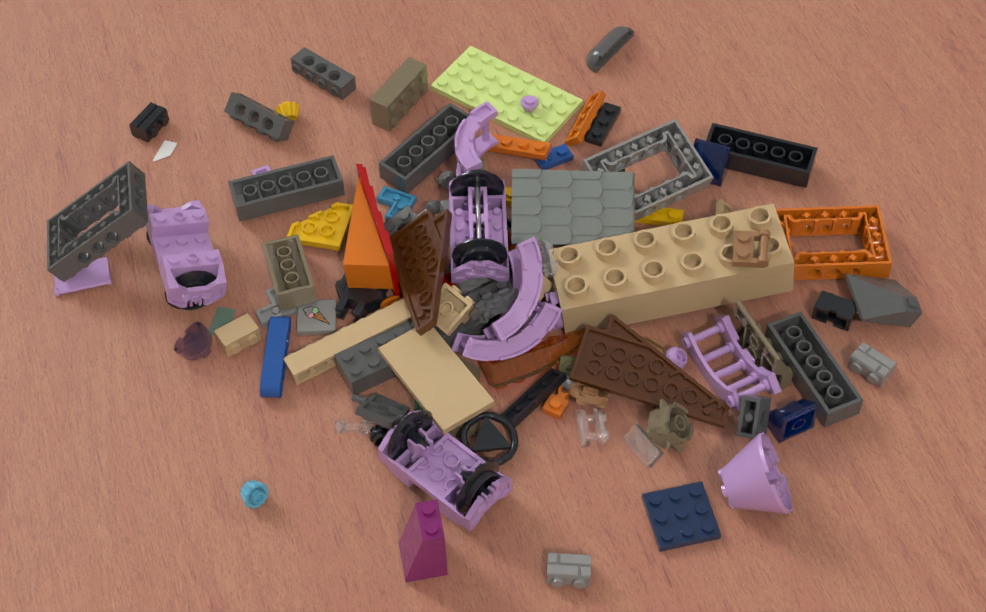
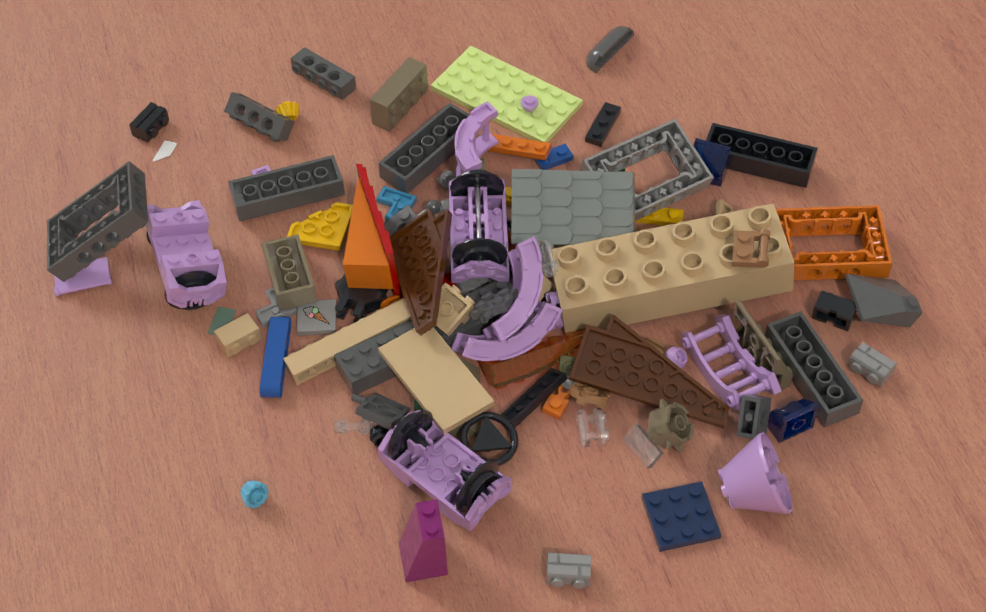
cylinder [174,322,213,361] -> none
orange plate [565,90,606,147] -> none

